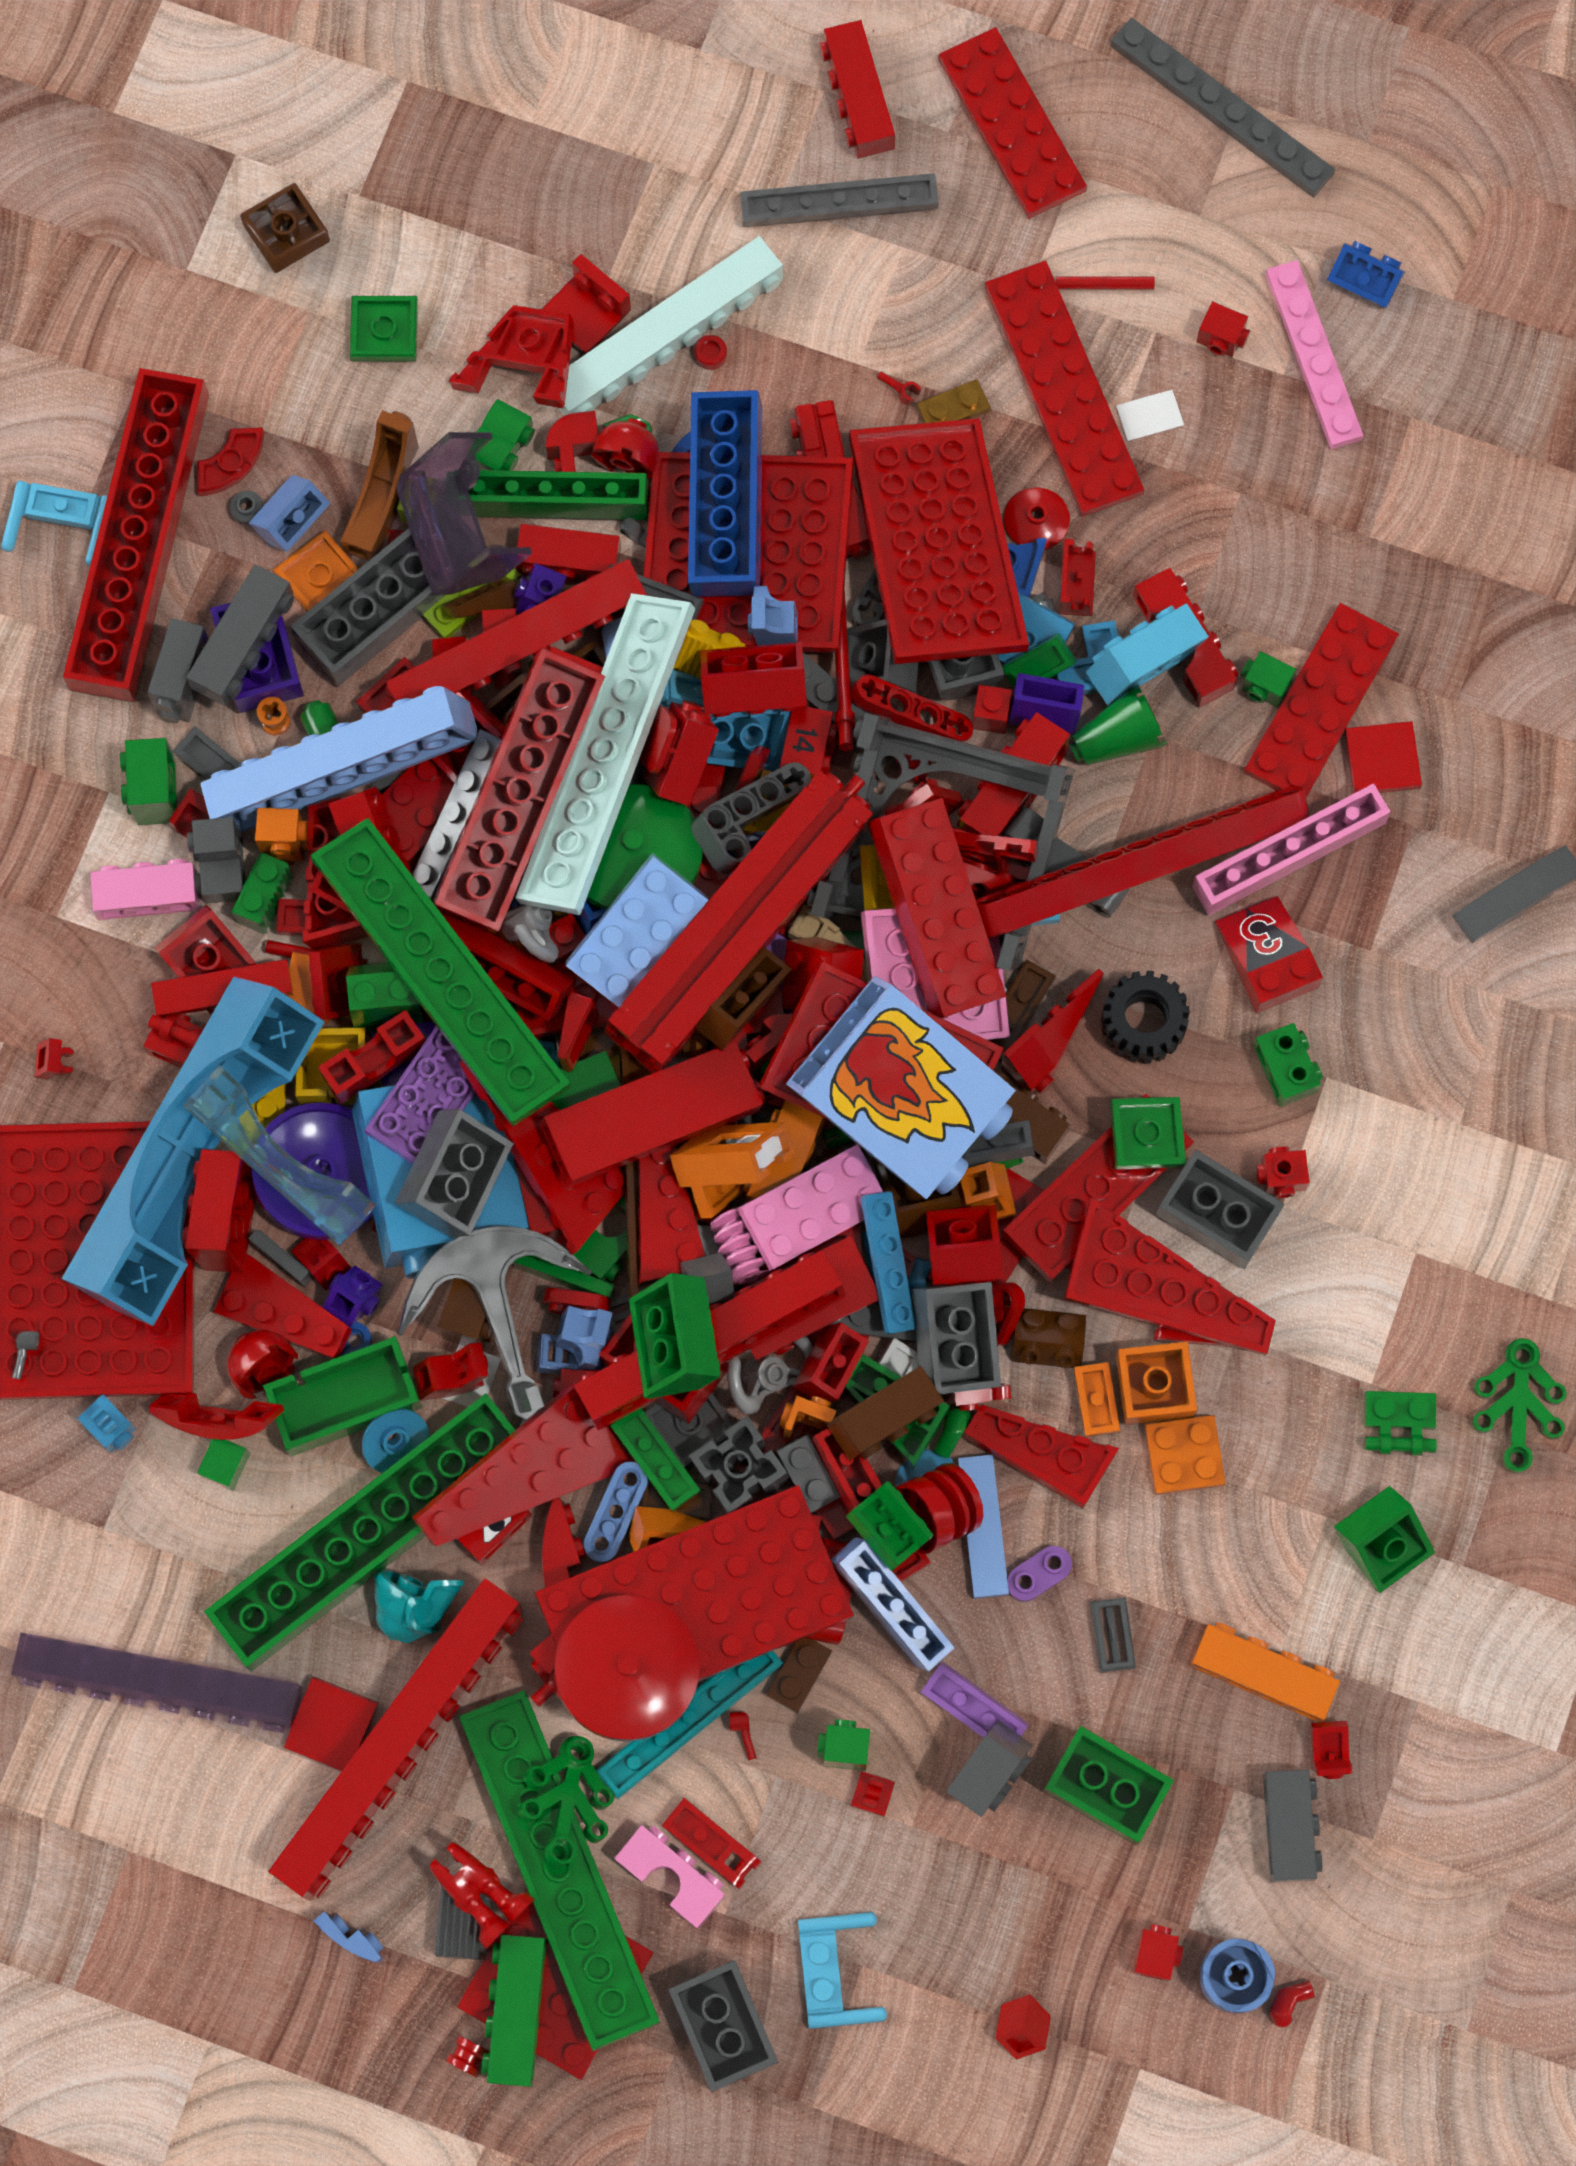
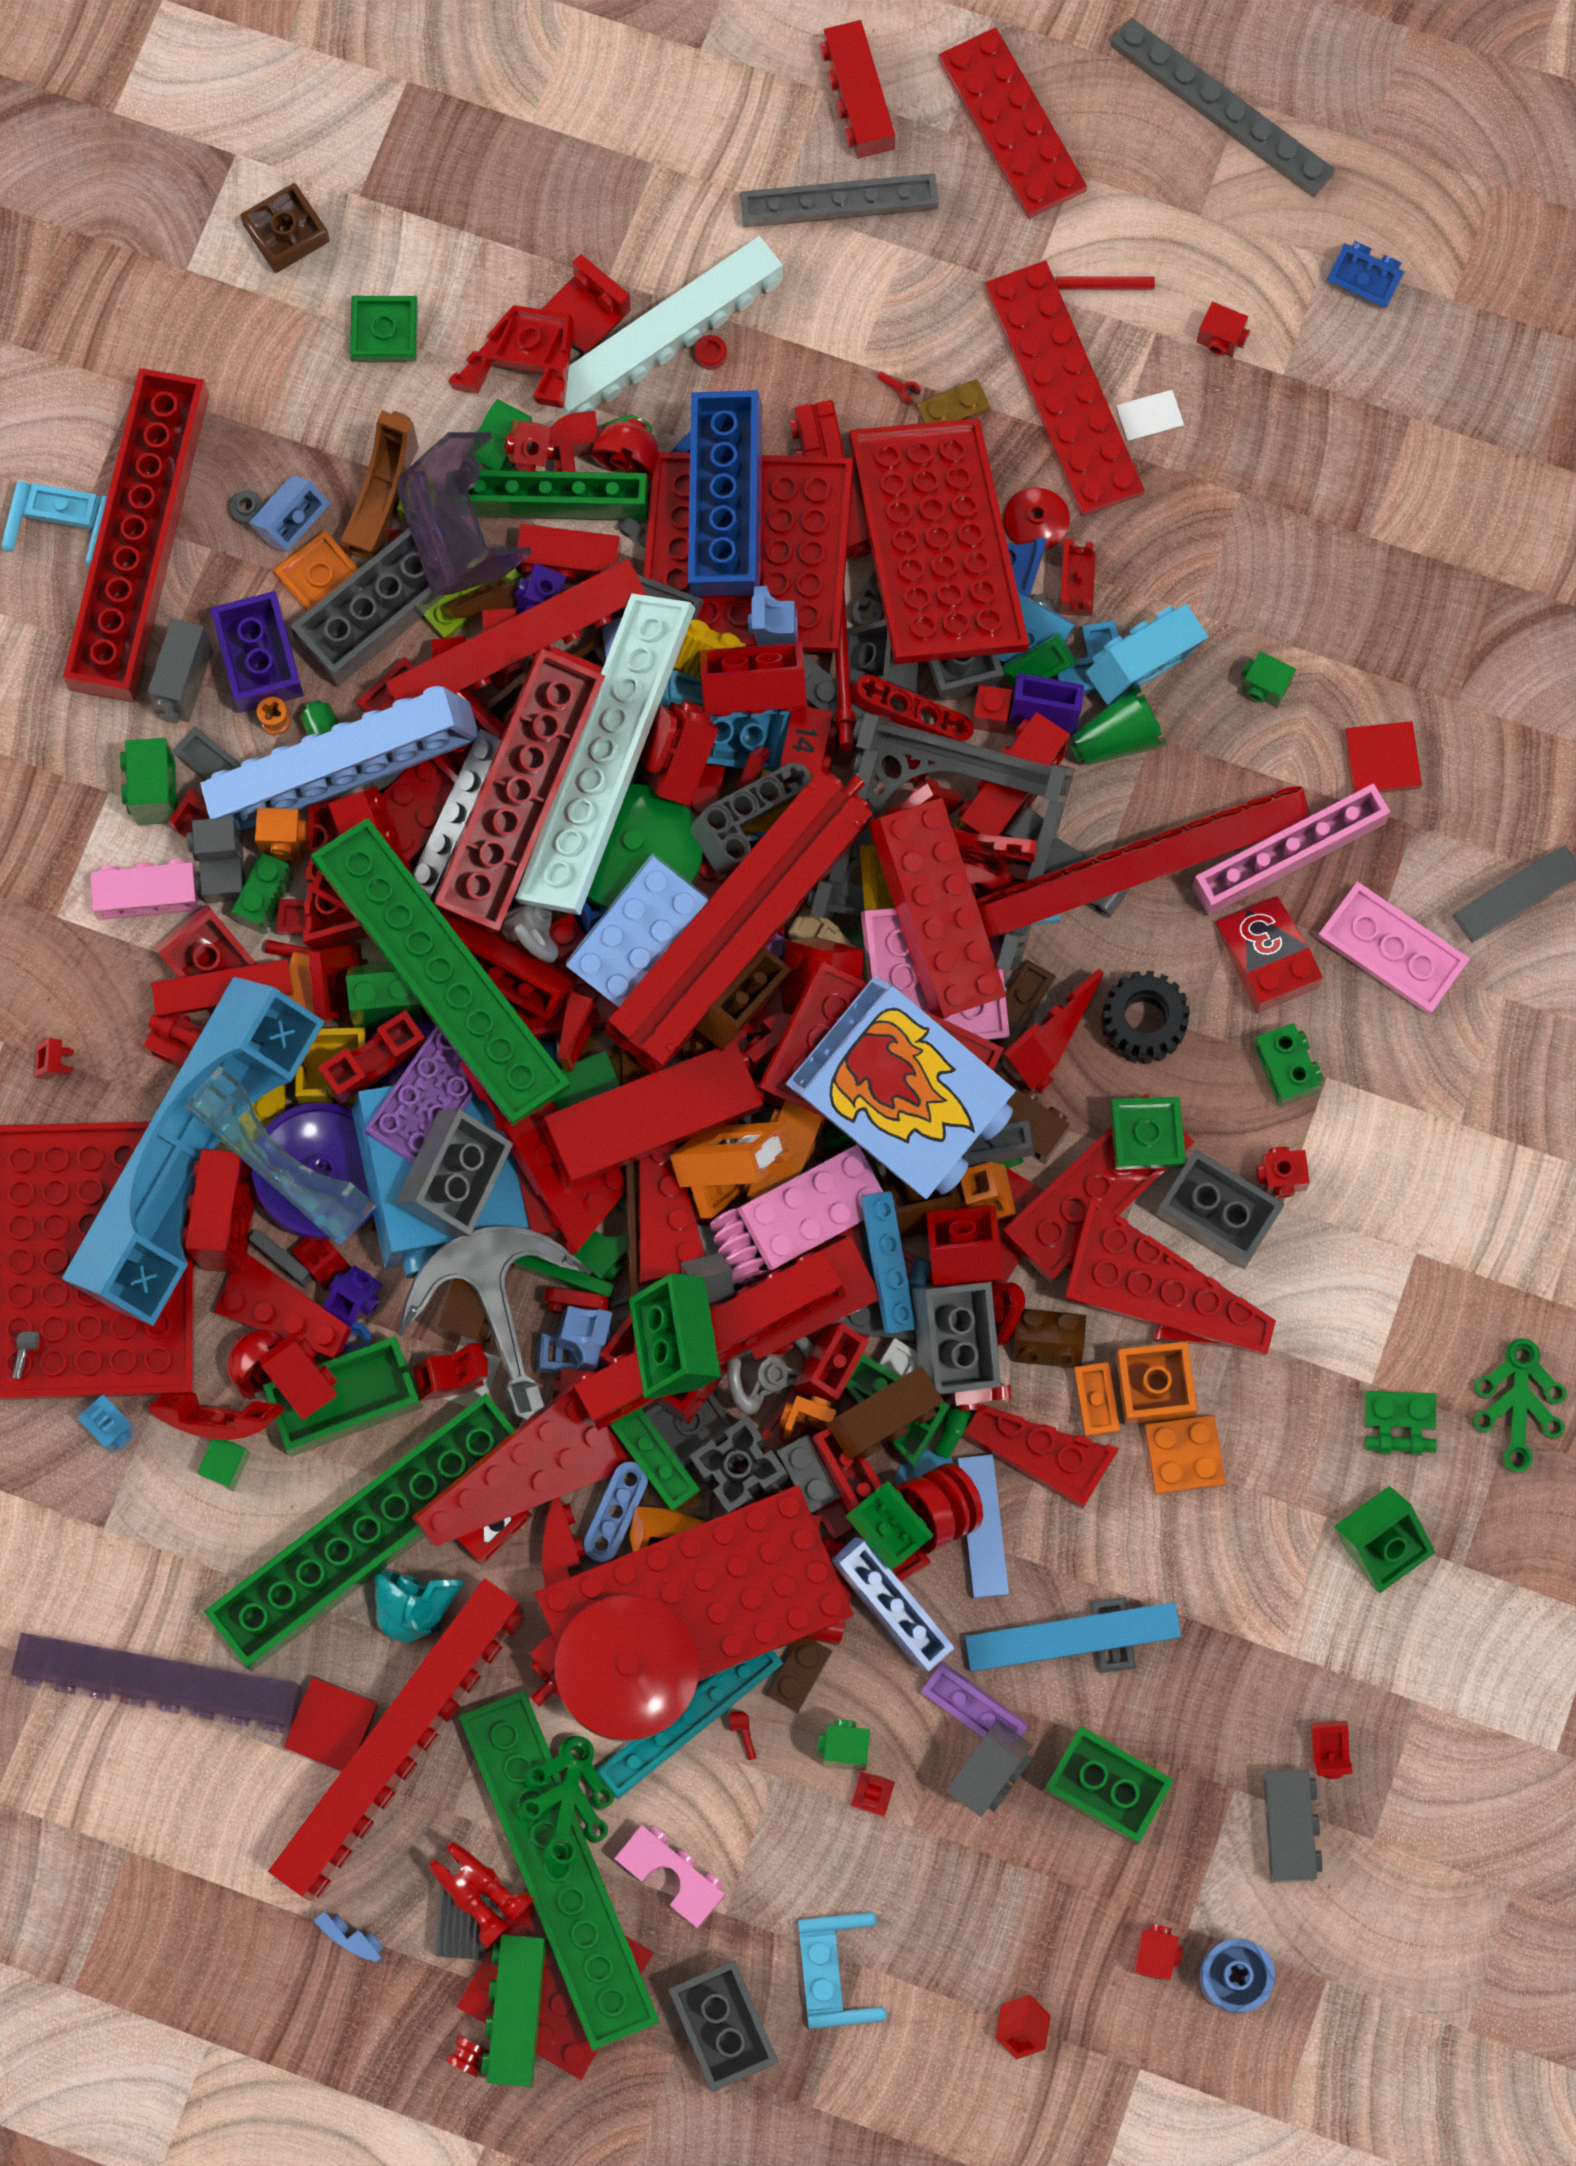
dark grey brick [186,564,294,706] -> none
red tile [197,427,264,496] -> none
dark azure dish [362,1409,430,1473] -> none
red plate [661,1798,762,1890] -> none
medium lavender plate [1007,1546,1072,1602] -> none
red arch [1133,568,1238,708] -> none
orange brick [1189,1622,1340,1722] -> none
red plate [1243,602,1399,798] -> none
bright pink plate [1265,260,1363,450] -> none
red arm [1270,1980,1315,2028] -> none
none -> red brick [260,1332,338,1420]
none -> red brick [504,419,554,471]
none -> dark azure tile [965,1602,1181,1672]
none -> bright pink plate [1317,881,1470,1015]

